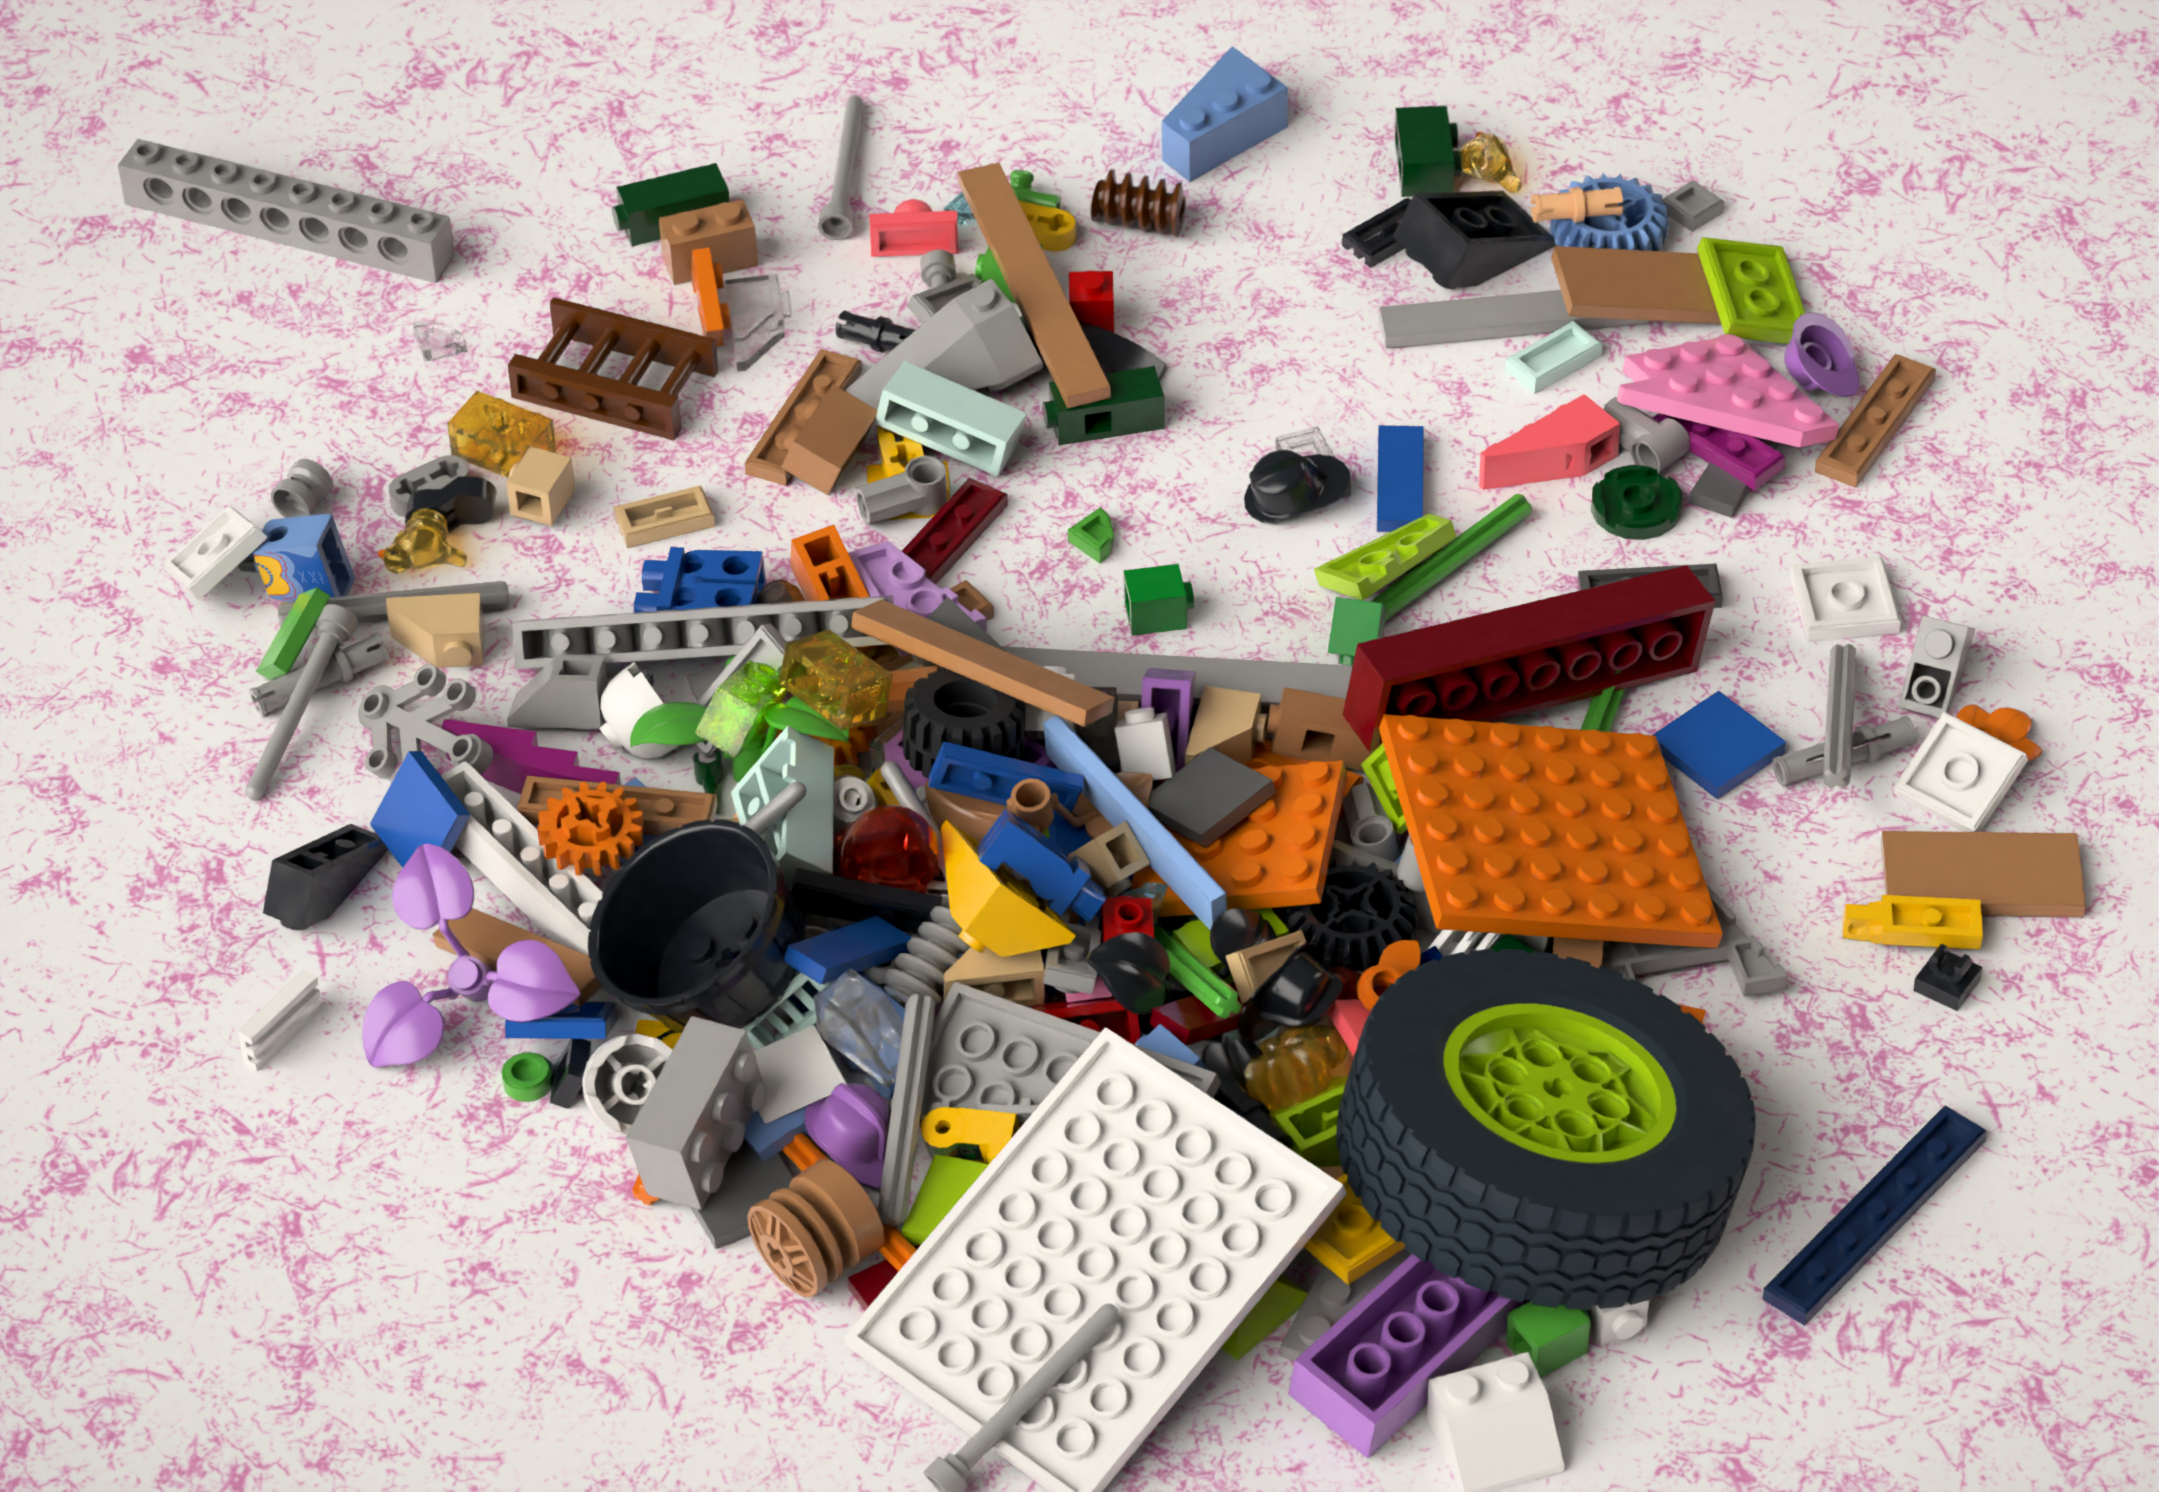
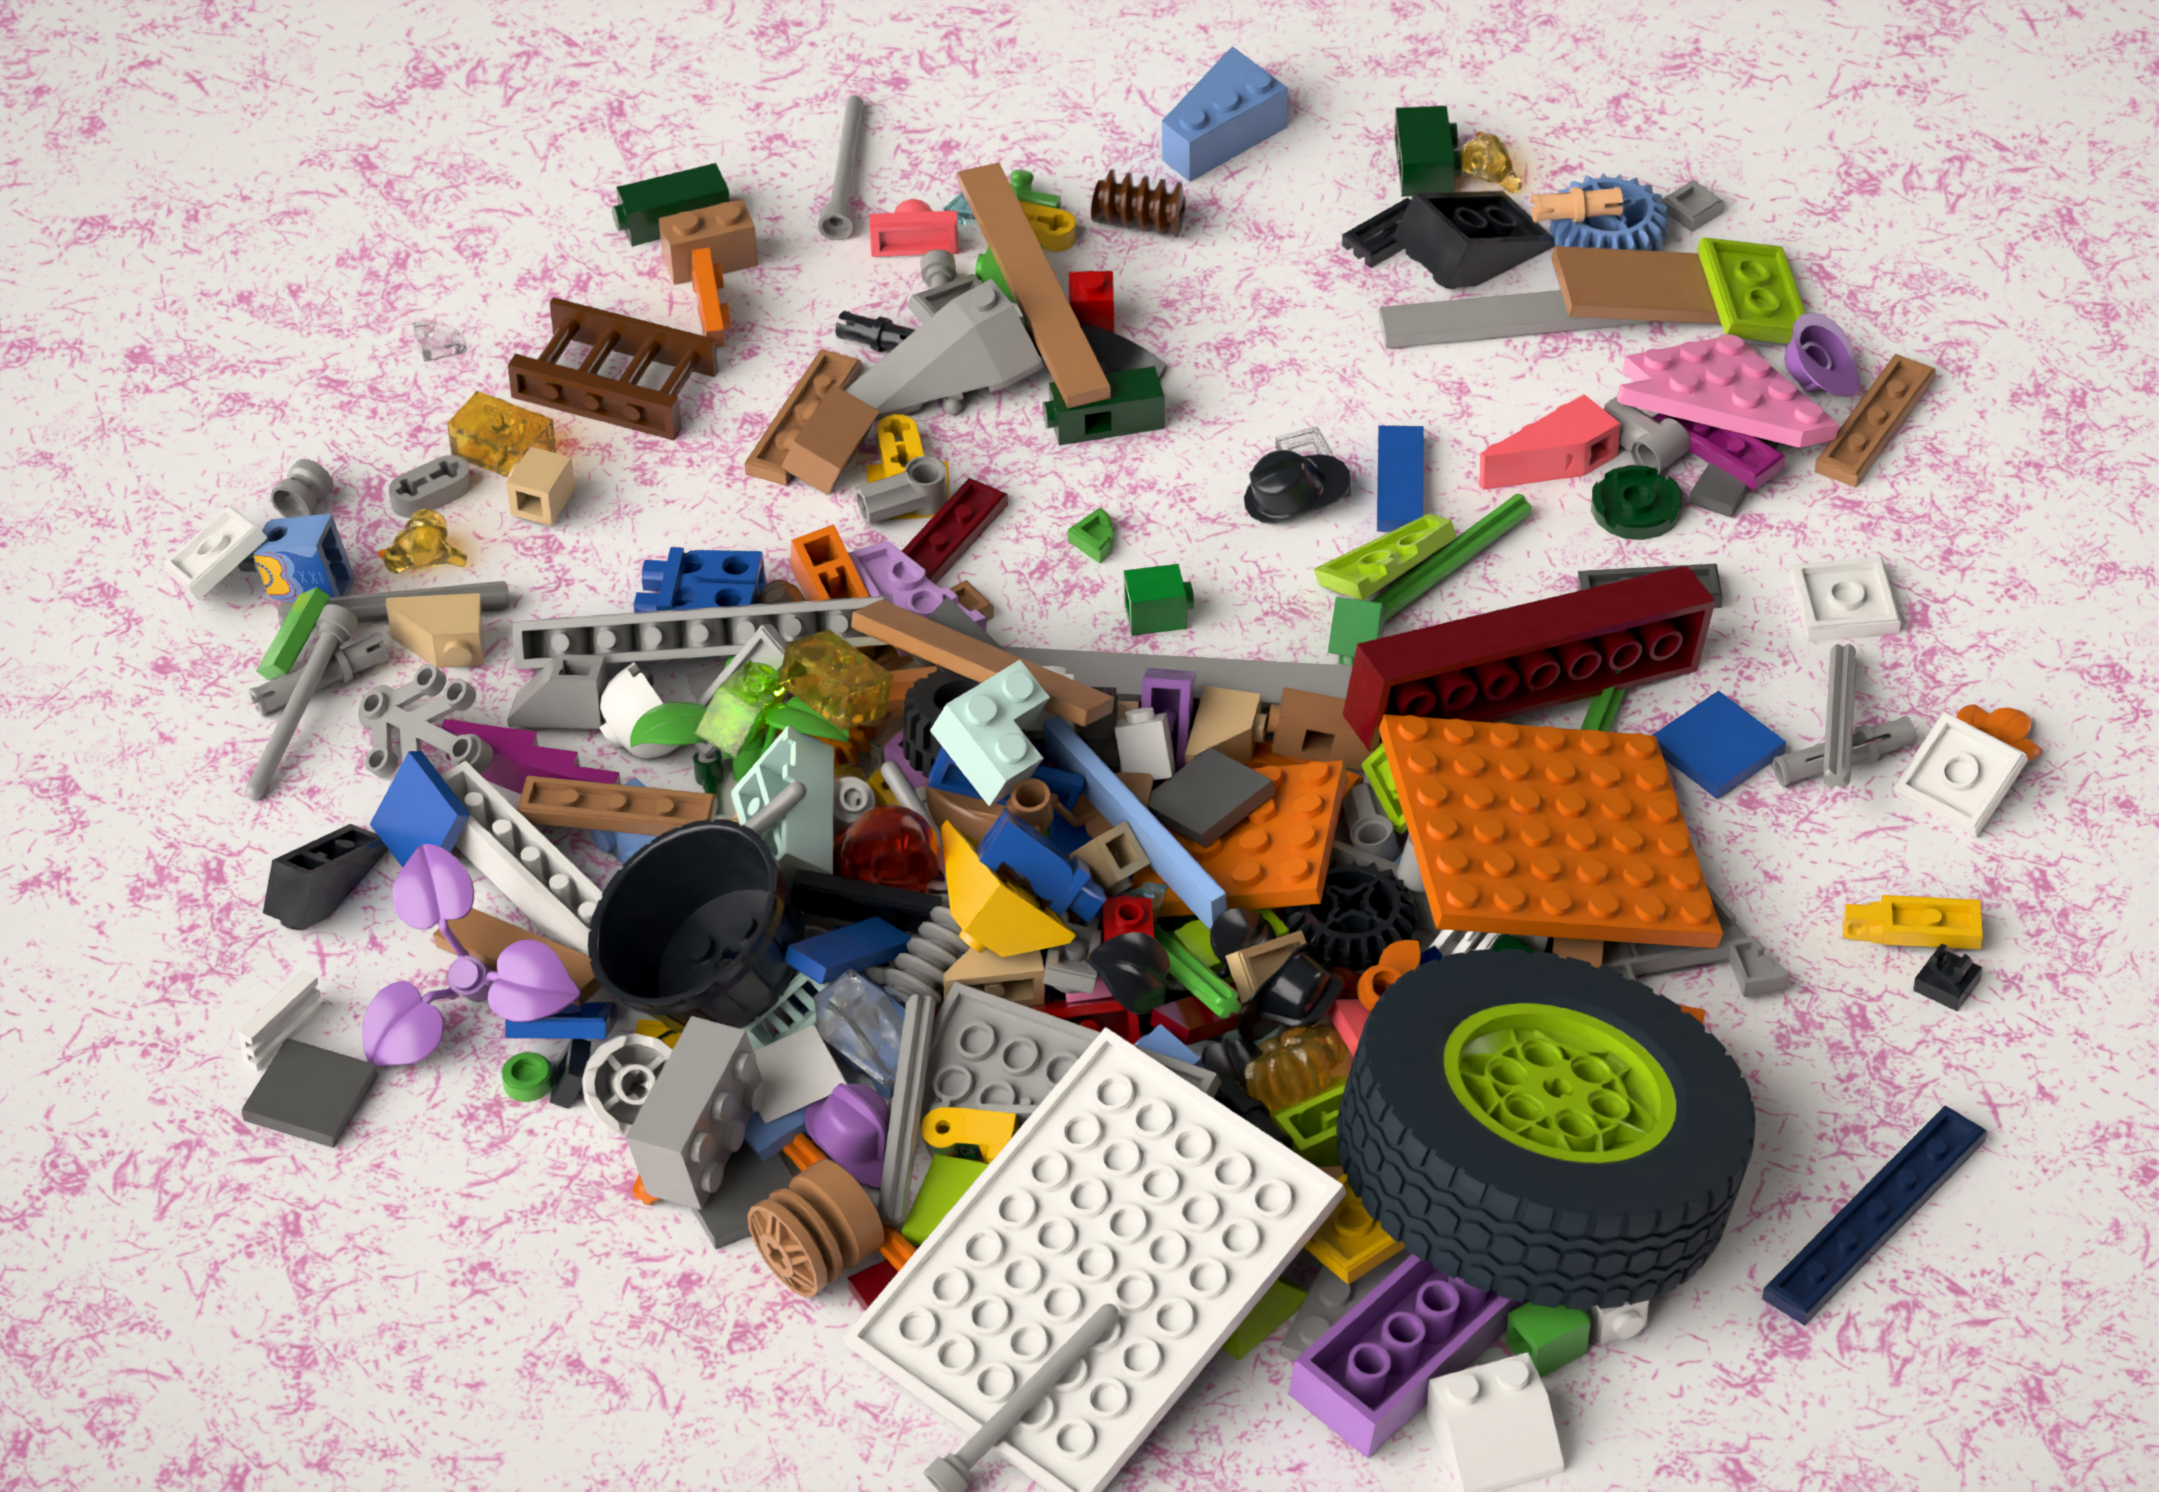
light grey brick [118,139,455,283] -> none
black piece [405,476,497,537] -> none
orange gear [537,782,644,876] -> none
tan tile [613,486,715,548] -> none
clear slope [725,274,792,372] -> none
light aqua brick [874,361,1027,477] -> none
light aqua tile [1505,321,1603,394] -> none
medium nougat tile [1881,831,2086,917] -> none
light grey slope [1898,615,1975,718] -> none
none -> dark grey tile [241,1038,378,1148]
none -> light aqua brick [930,660,1050,807]

